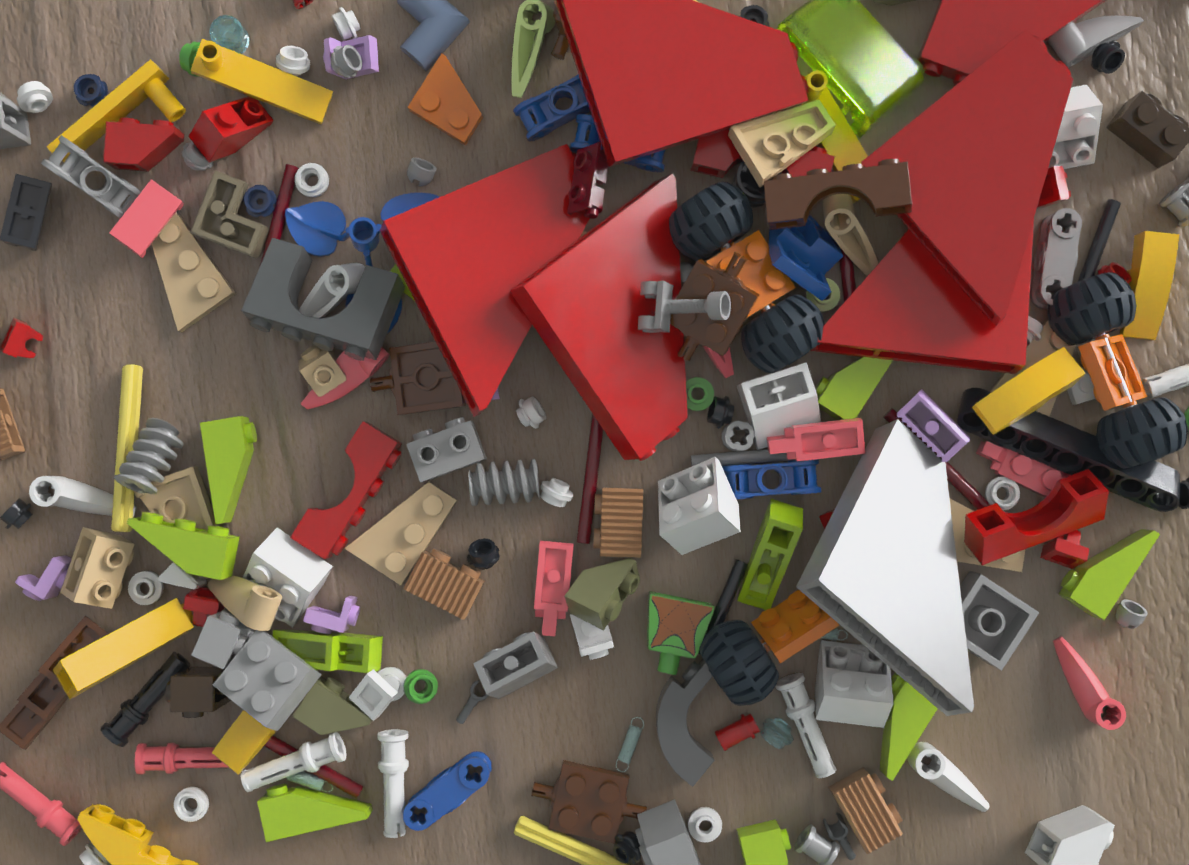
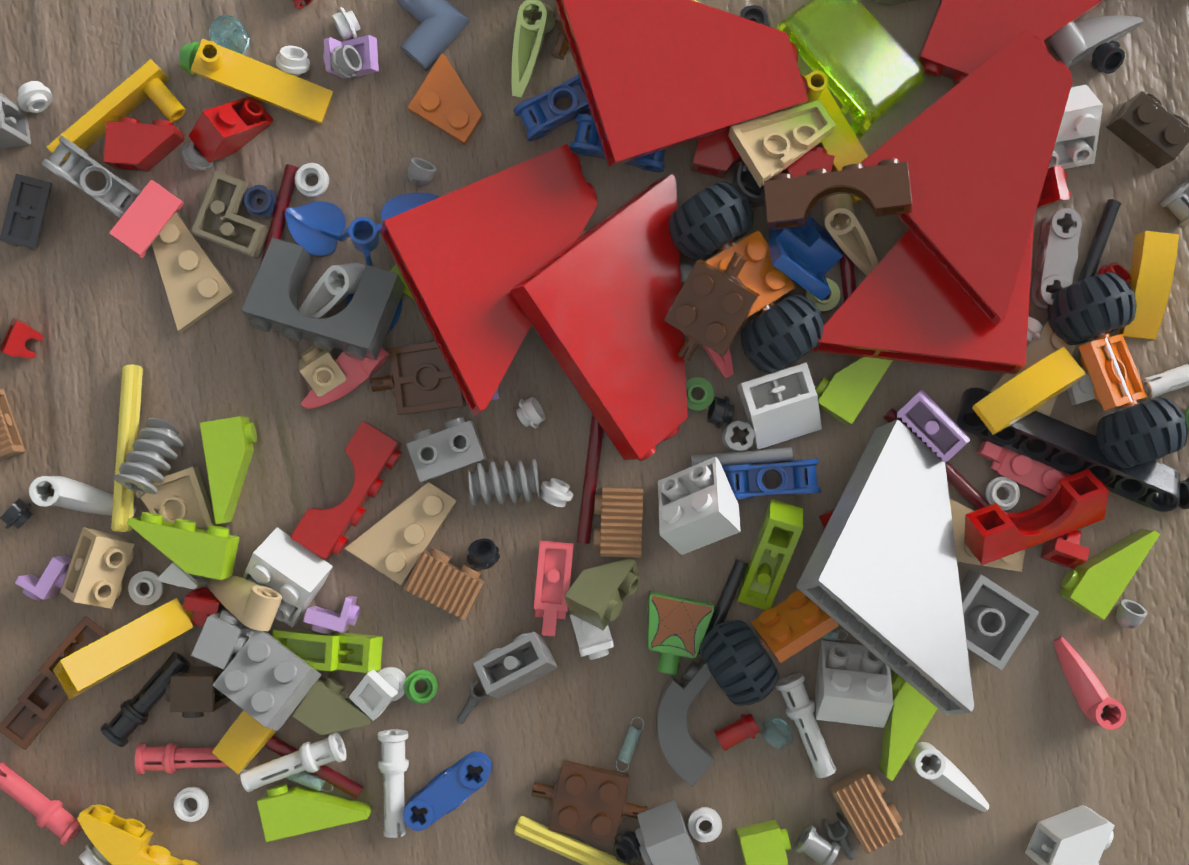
dark blue plate [74,74,108,107] -> none
dark red hinge [567,142,608,219] -> none
light grey bar [638,281,731,333] -> none
coral hinge [767,418,865,462] -> none

